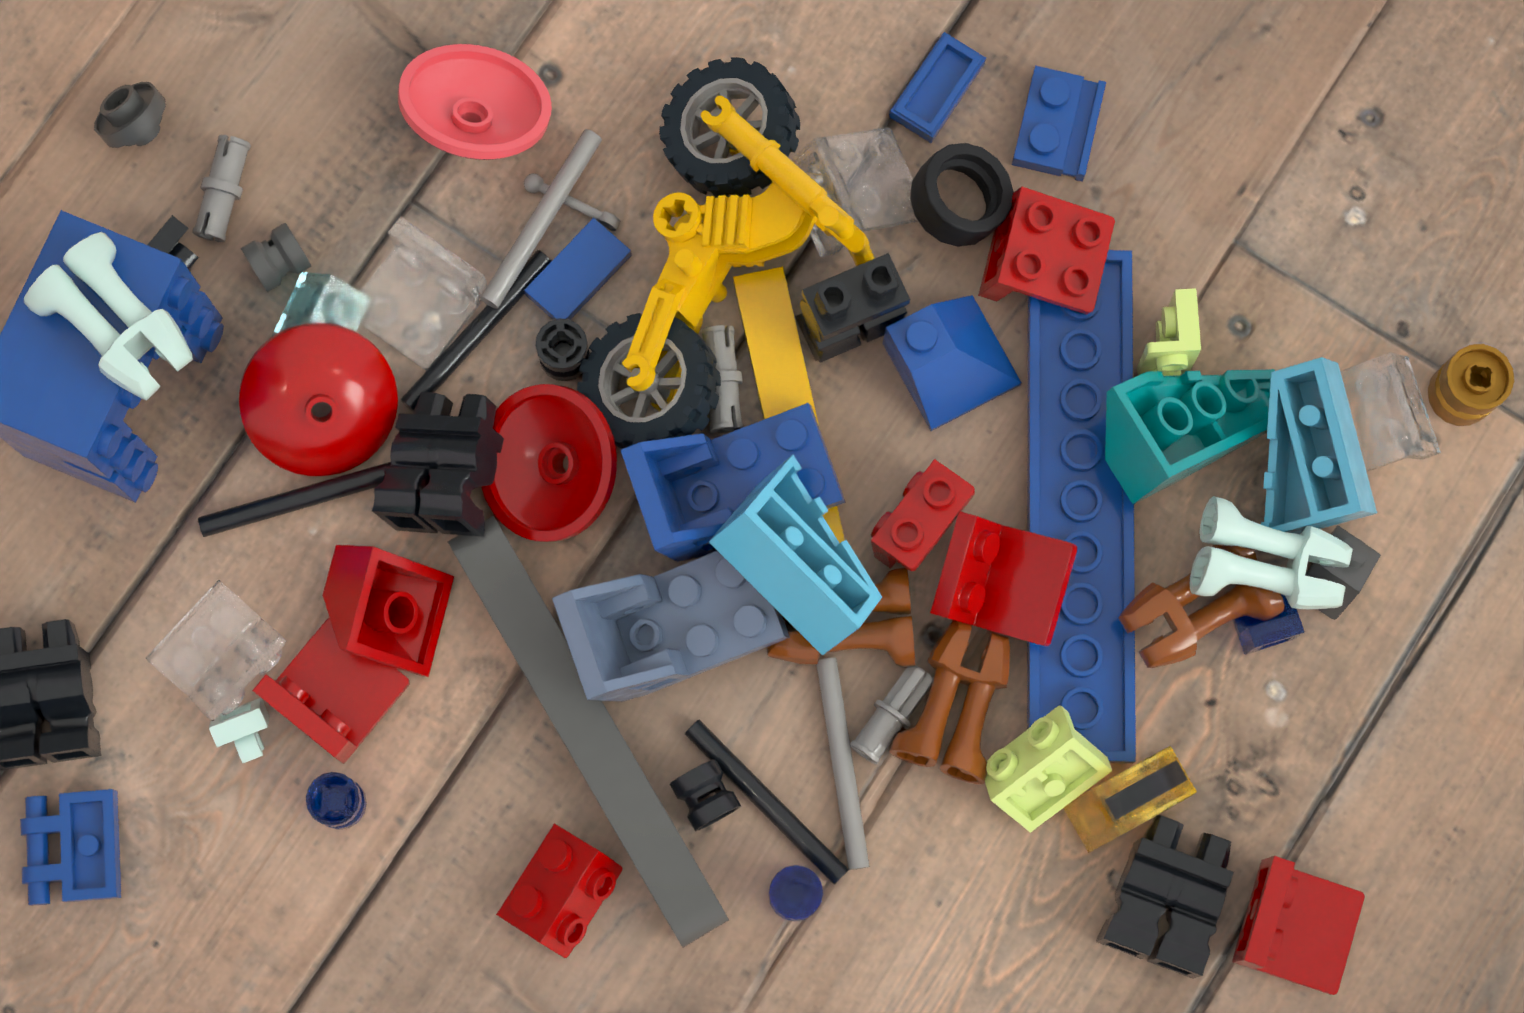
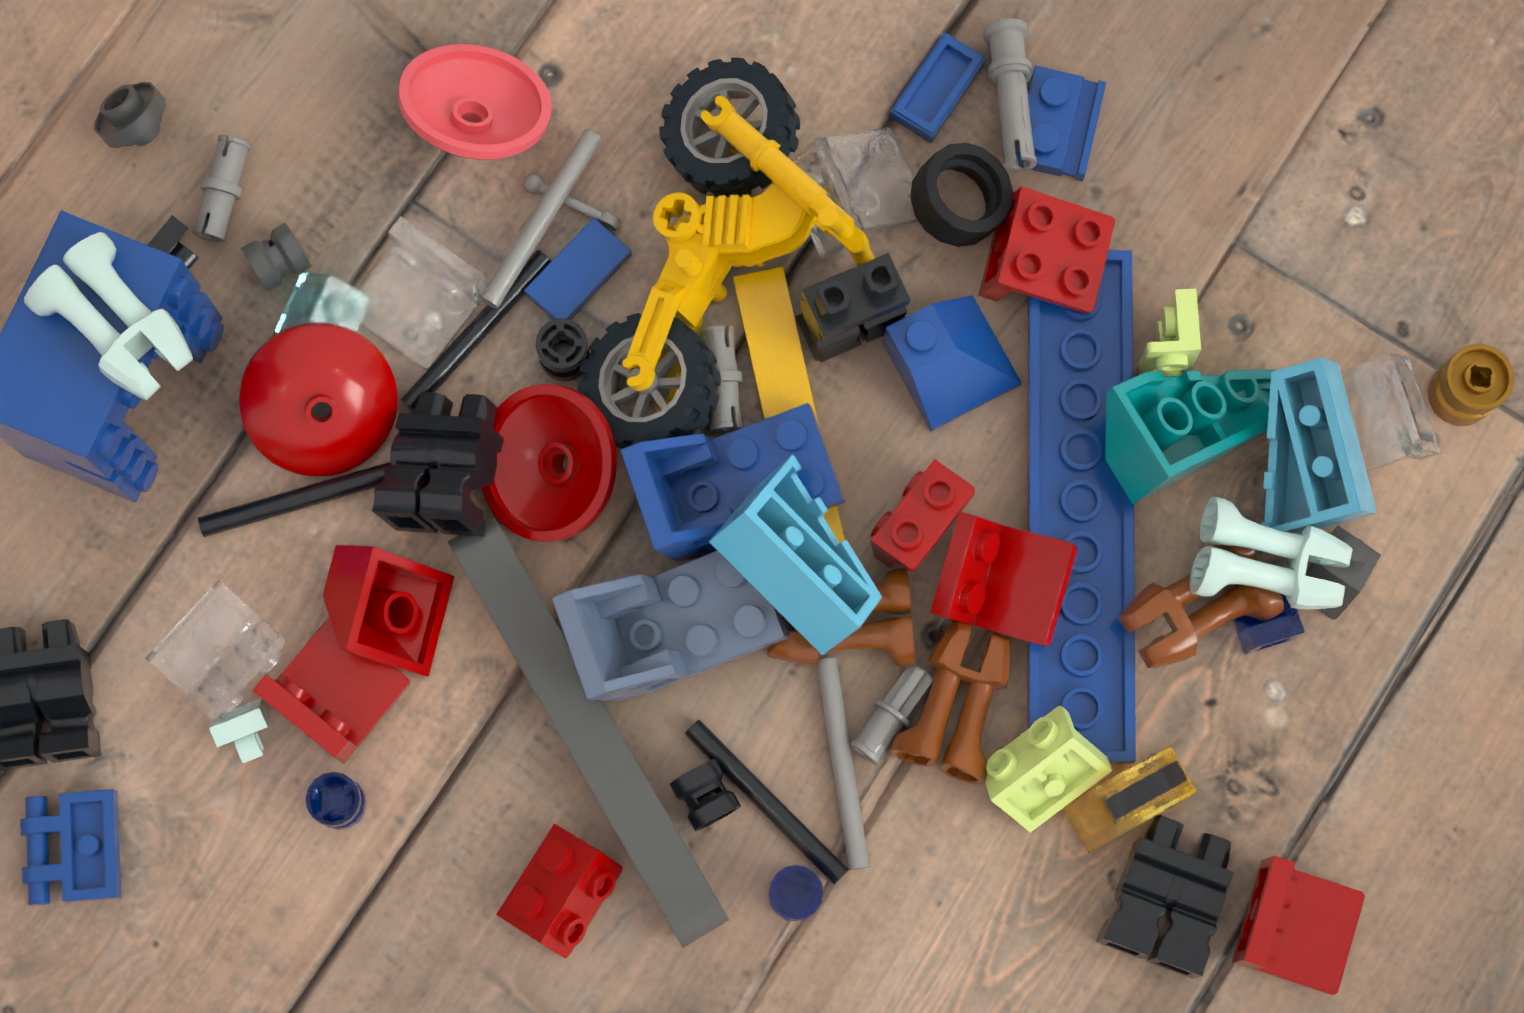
none -> light grey pin [983,18,1037,172]

